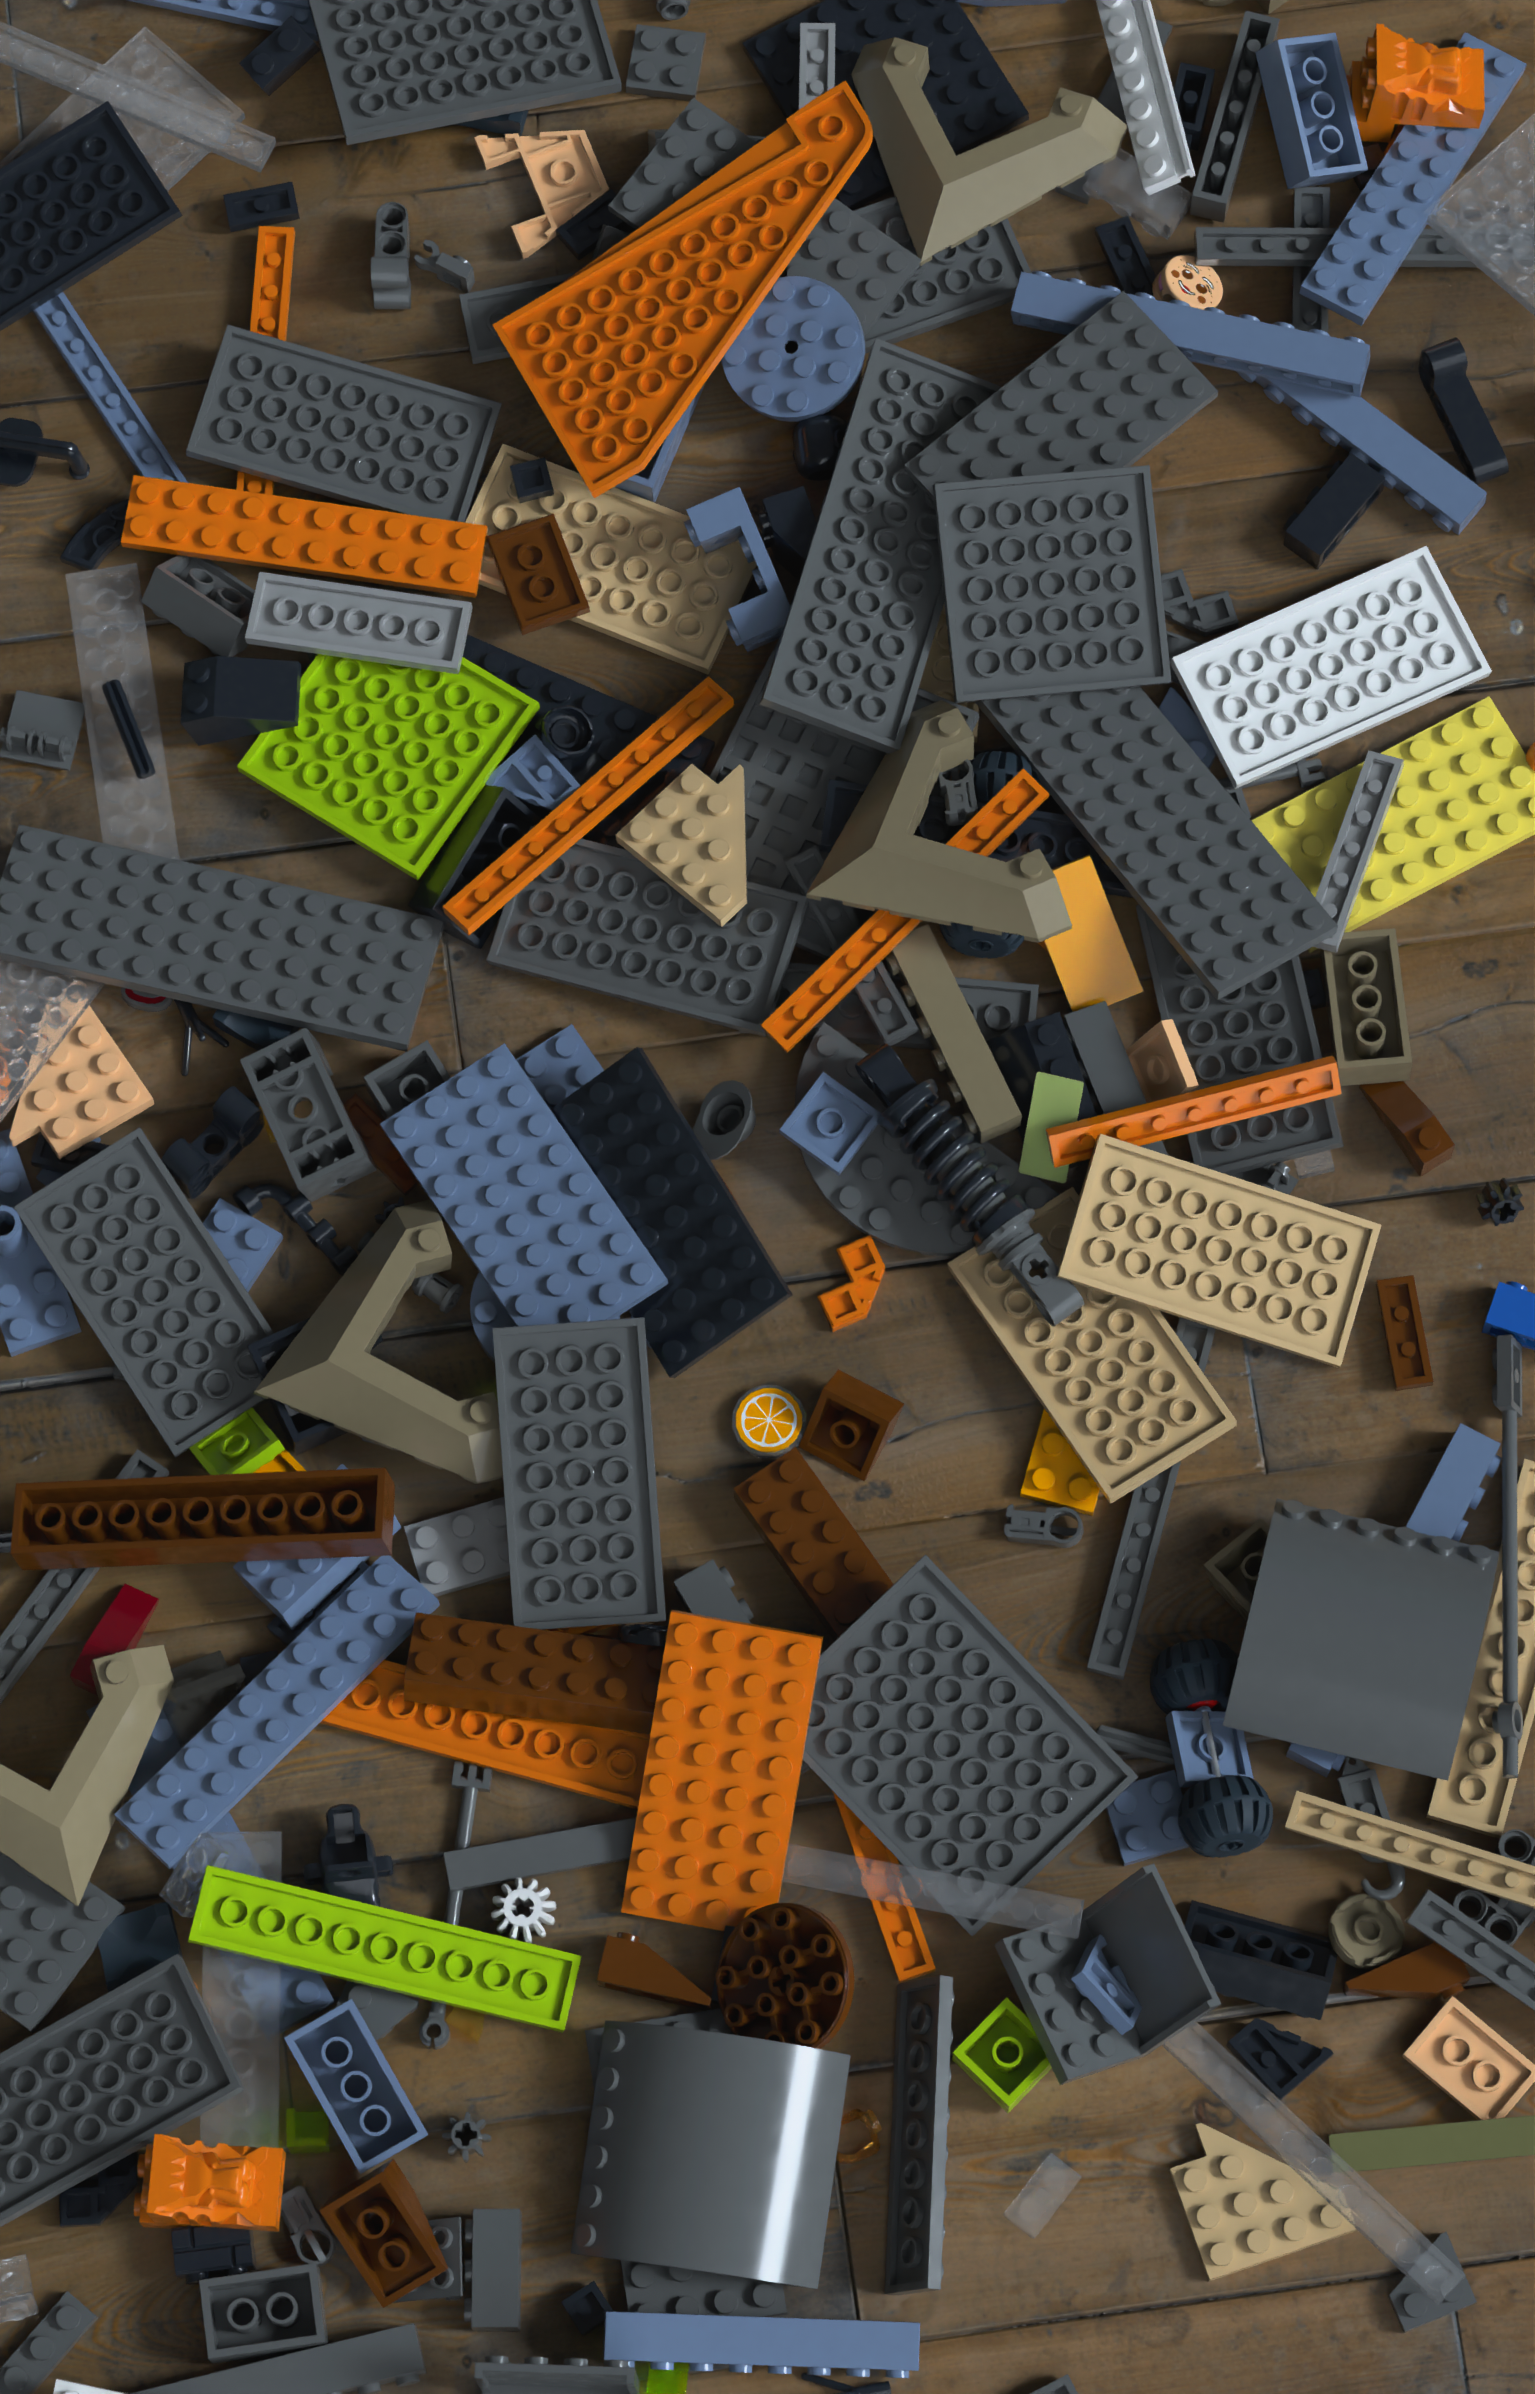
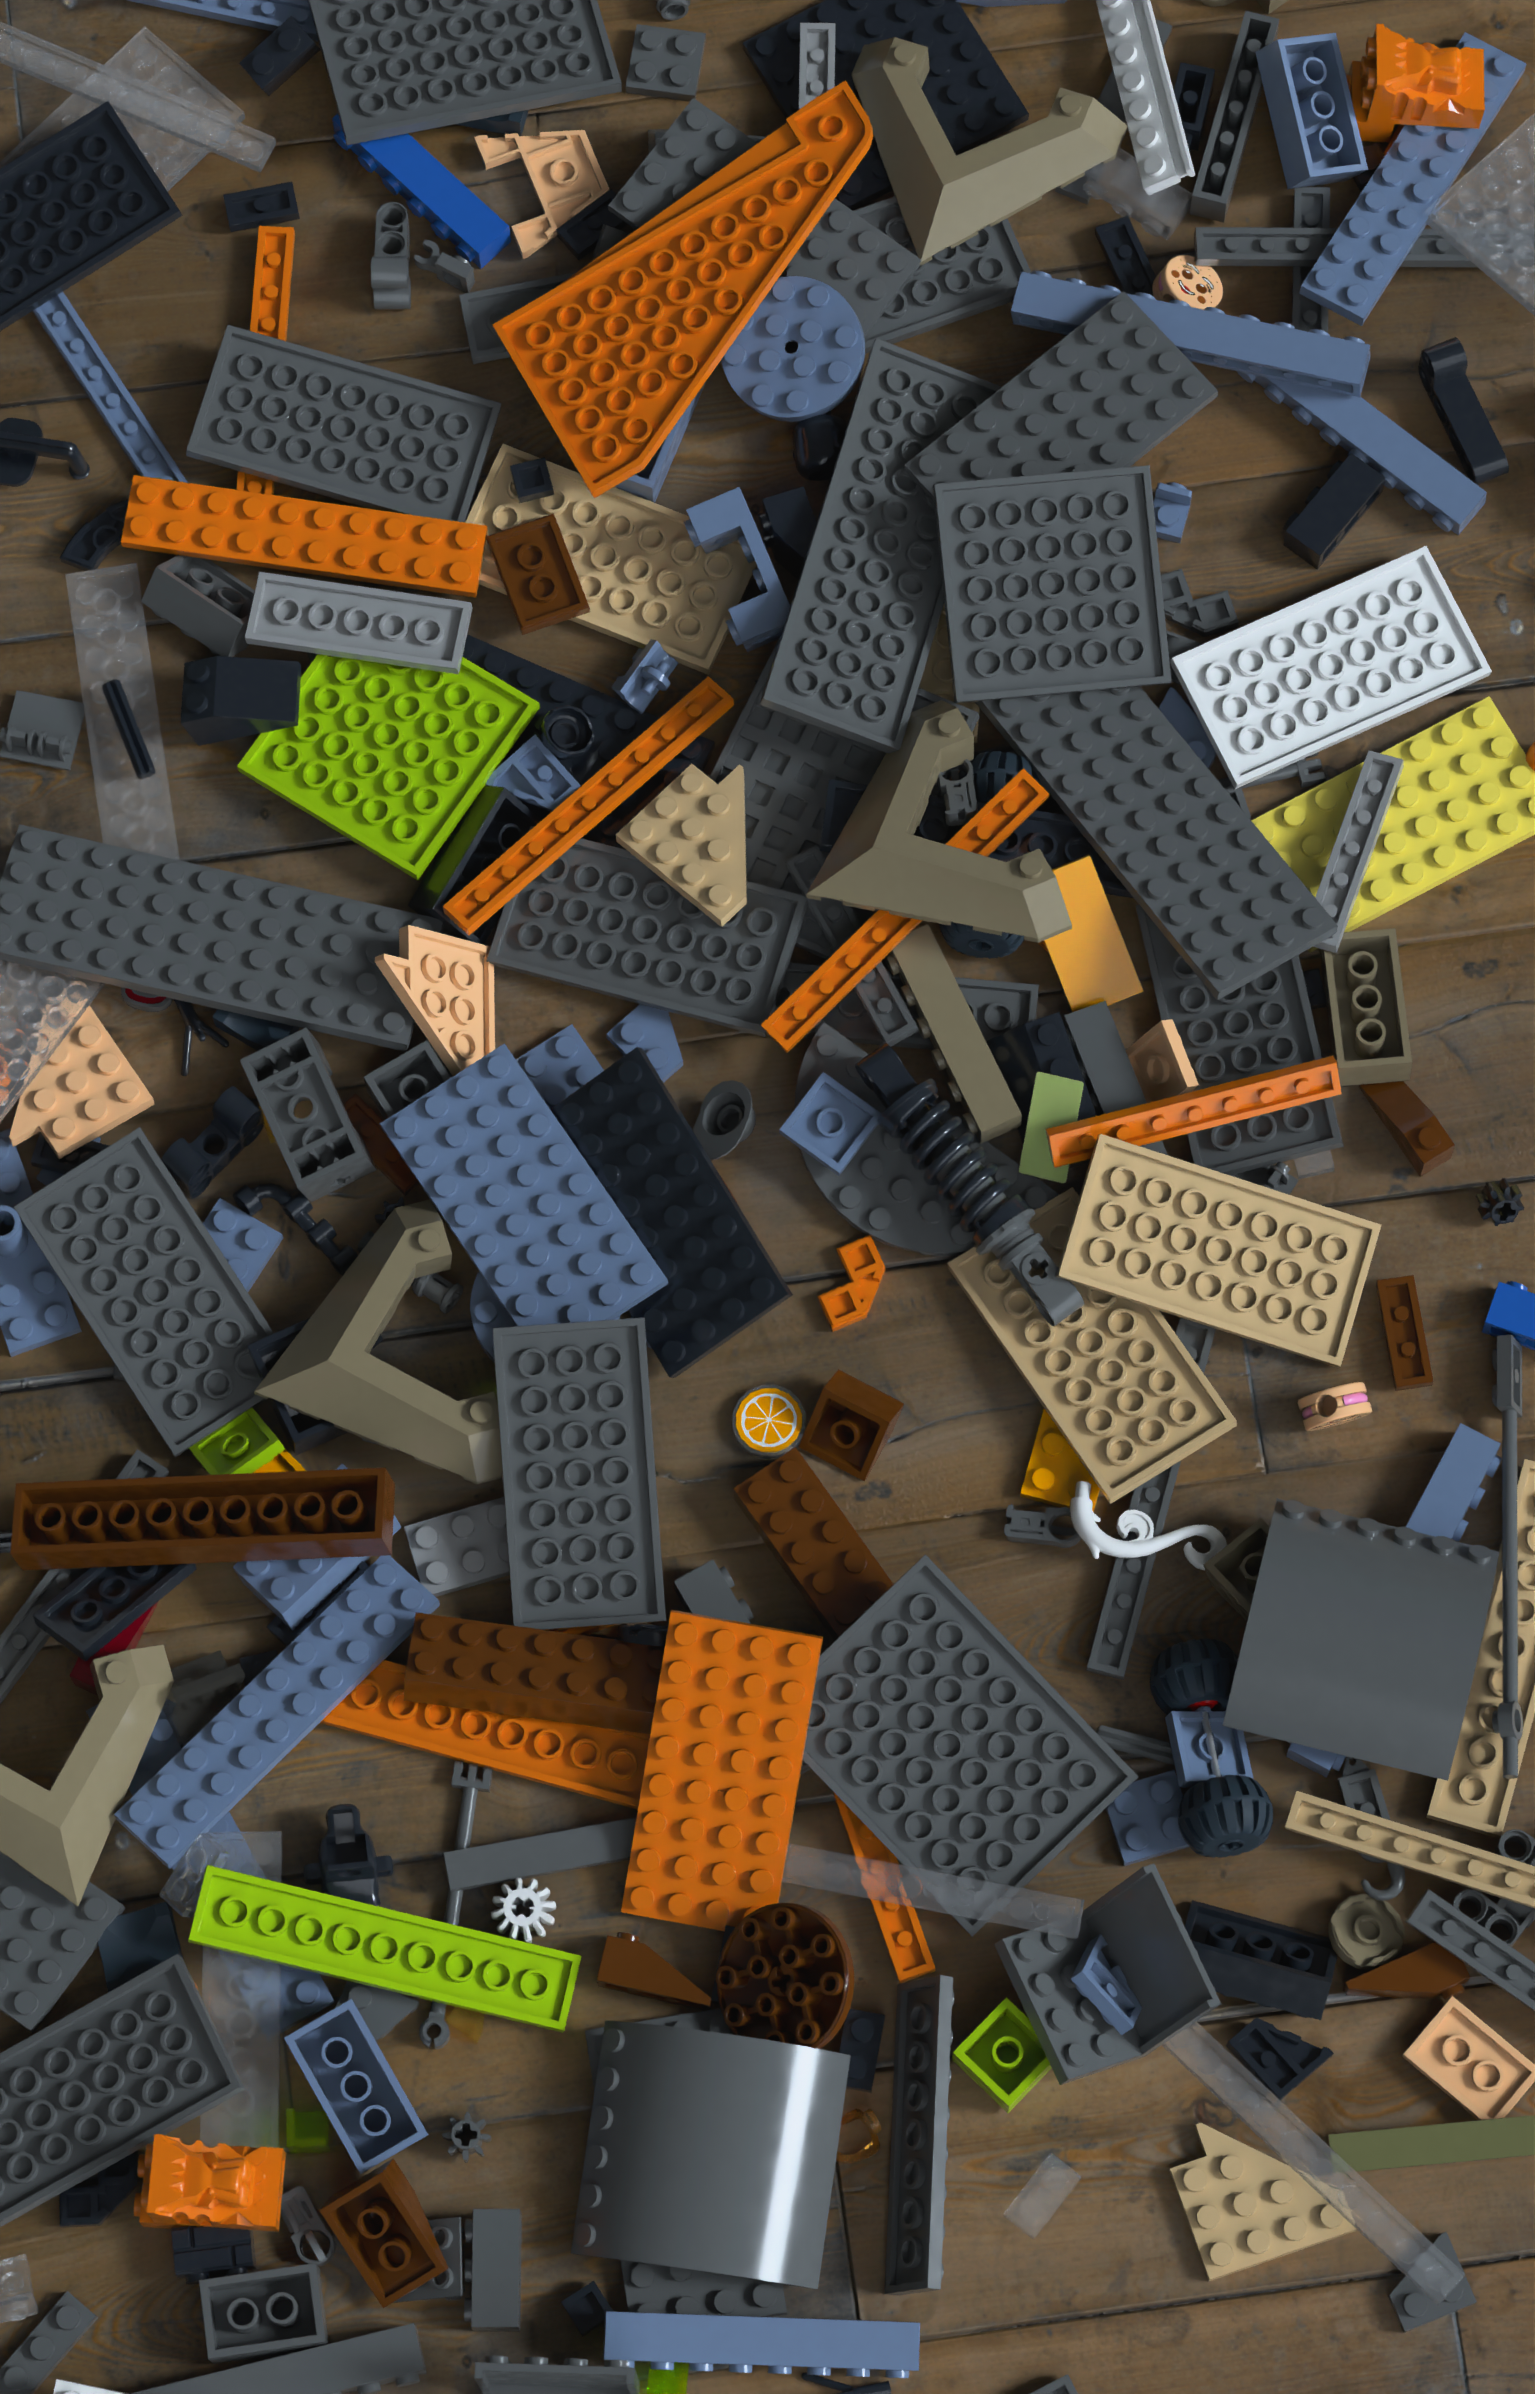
none -> black plate [33,1563,197,1662]
none -> blue brick [332,114,511,269]
none -> light nougat wing [375,925,495,1076]
none -> sand blue wing [606,1004,683,1083]
none -> sand blue hips [612,639,678,714]
none -> black plate [839,2009,885,2093]
none -> white plant [1070,1481,1227,1570]
none -> sand blue bracket [1153,482,1192,543]
none -> light nougat head [1298,1382,1372,1431]

